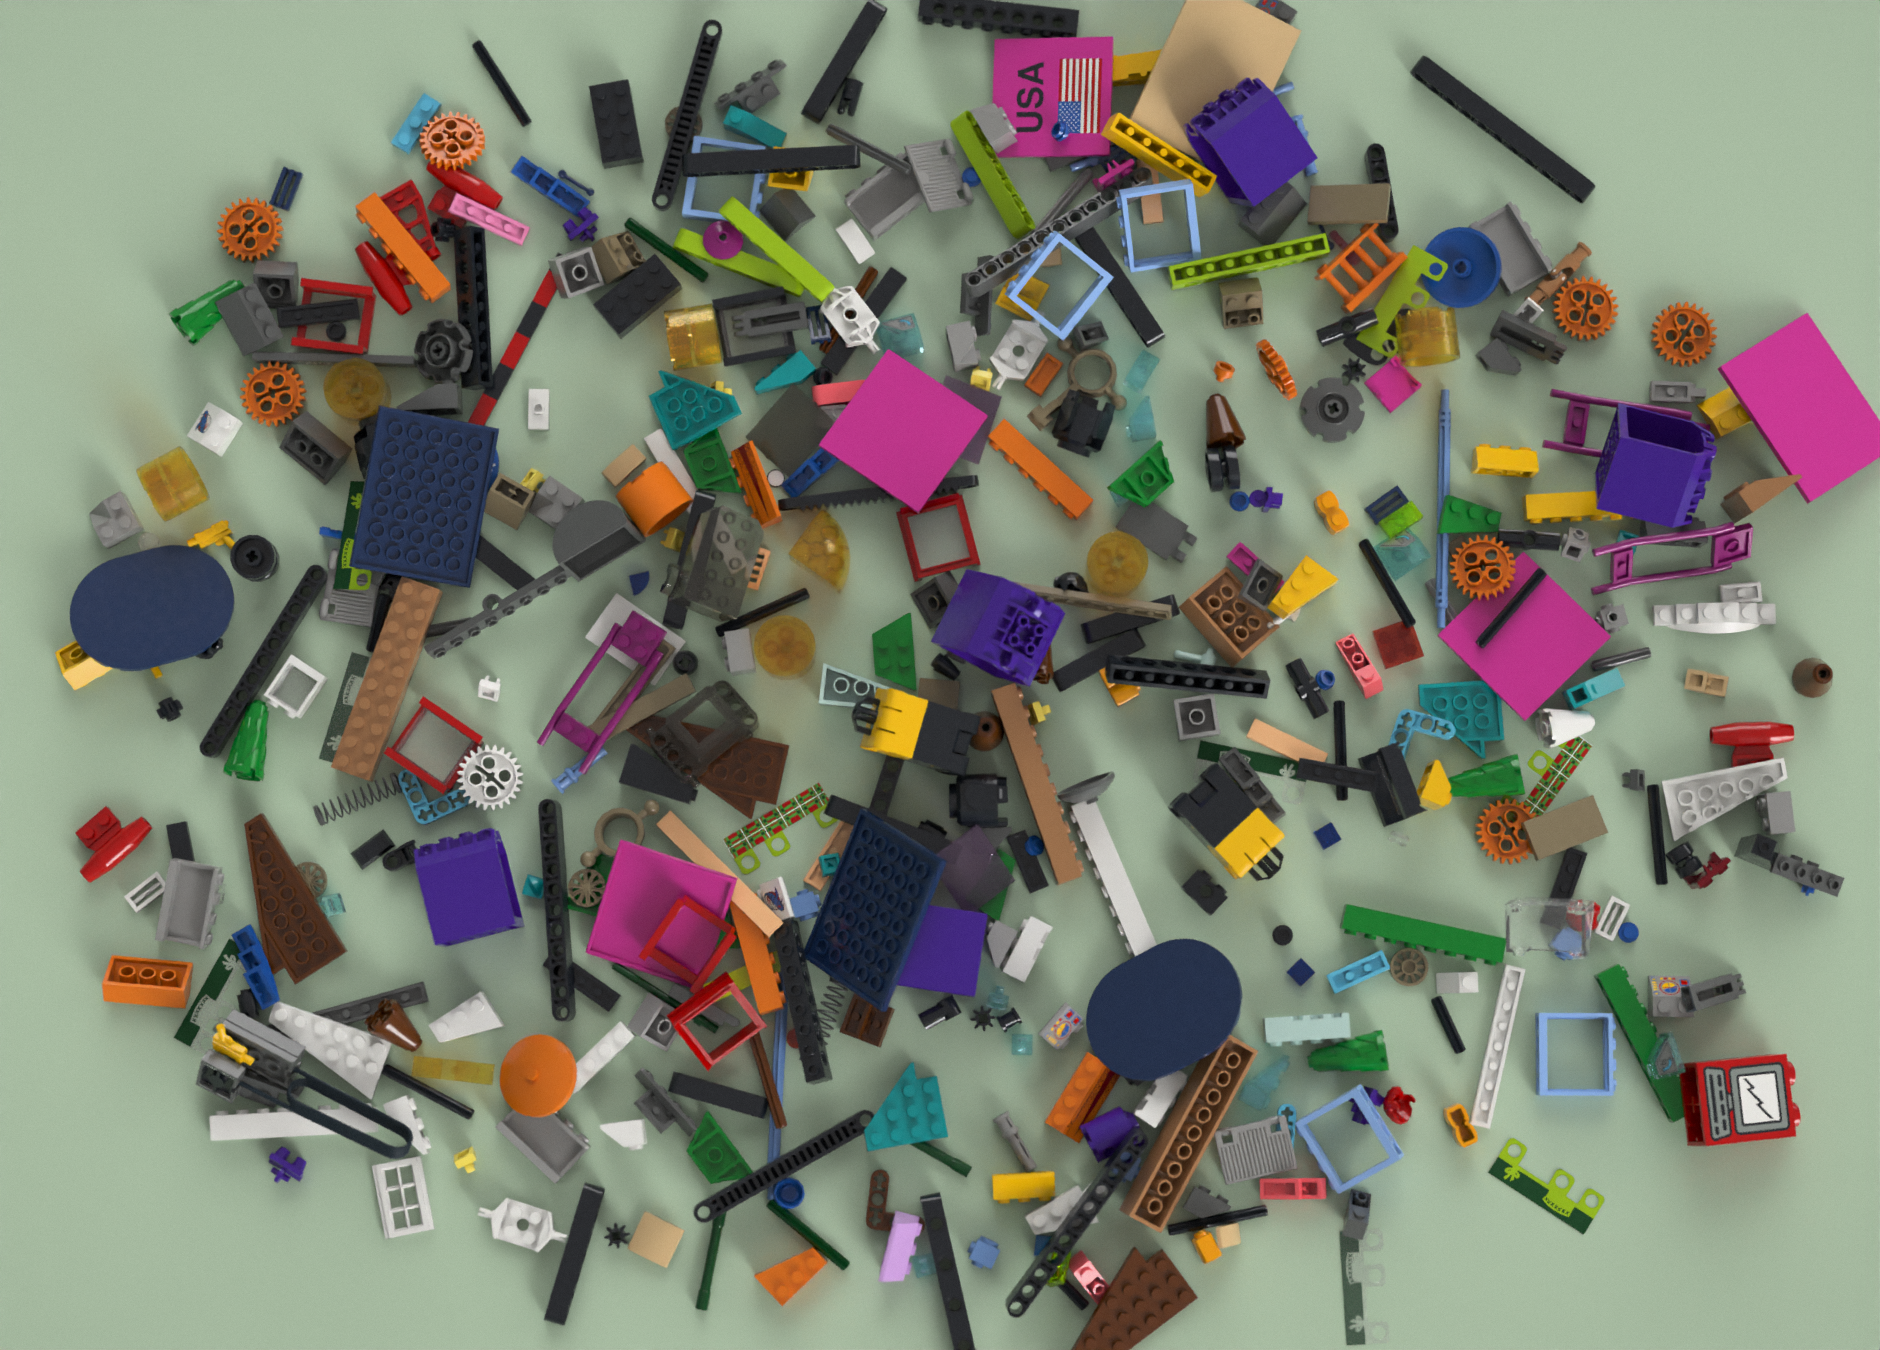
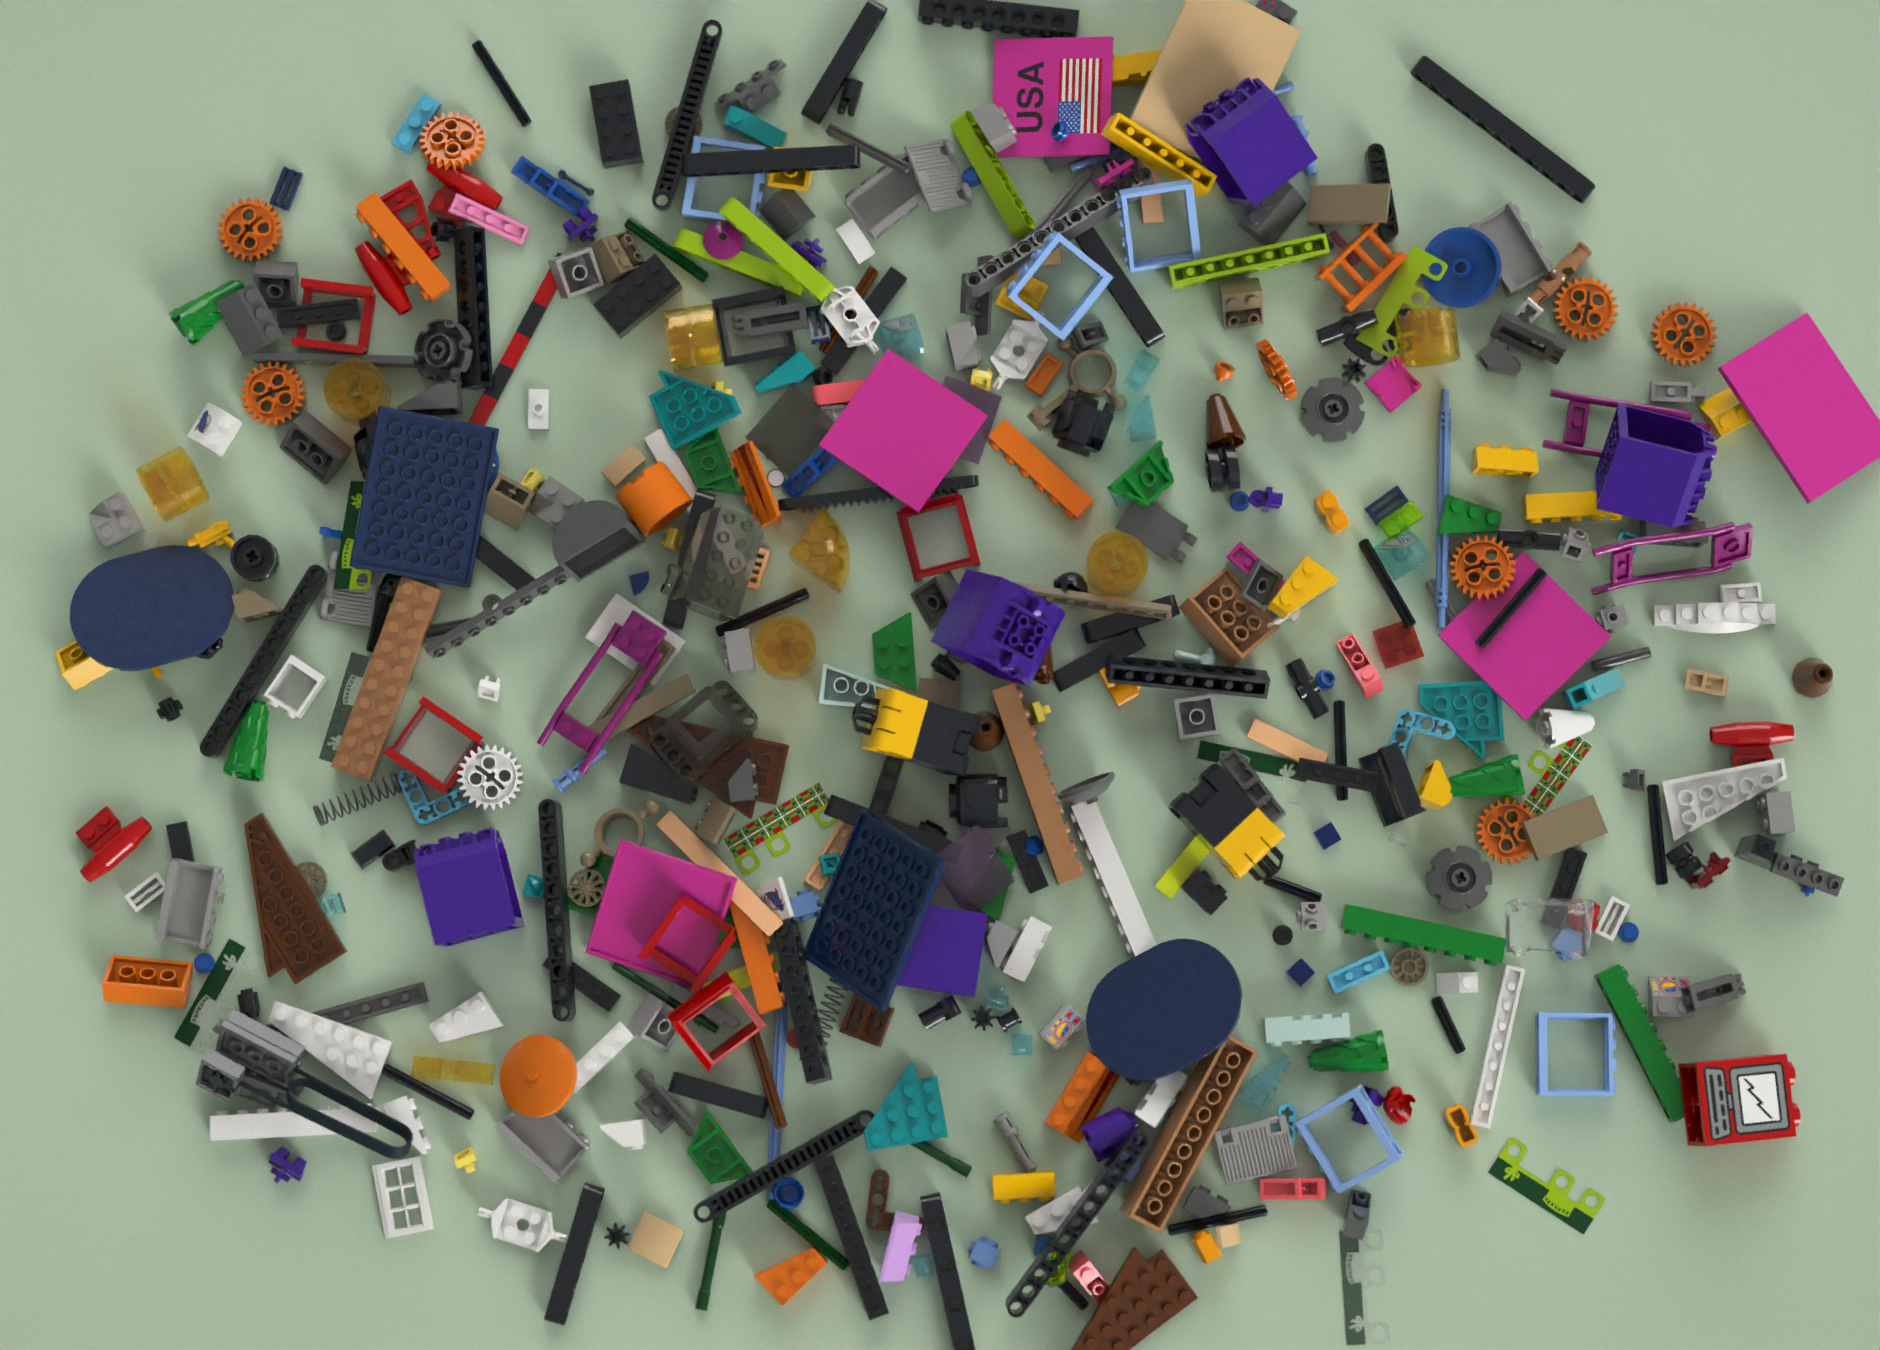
yellow piece [212,1024,254,1065] -> none
blue slope [232,924,280,1010] -> none
reddish brown cone [365,999,422,1052] -> none
black piece [673,650,698,675] -> none
clear light blue slope [1646,1032,1686,1079] -> none
medium nougat slope [1720,474,1802,524] -> none
none -> blue plate [194,953,215,974]
none -> dark tan slope [232,589,283,623]
none -> dark tan slope [694,798,737,846]
none -> dark grey slope [728,759,759,803]
none -> dark purple hips [791,238,827,270]
none -> black brick [814,1155,889,1320]
none -> neon yellow tile [1155,836,1210,899]
none -> black axle [1263,875,1322,902]
none -> light grey brick [1296,902,1327,931]
none -> dark grey piece [1426,846,1492,911]

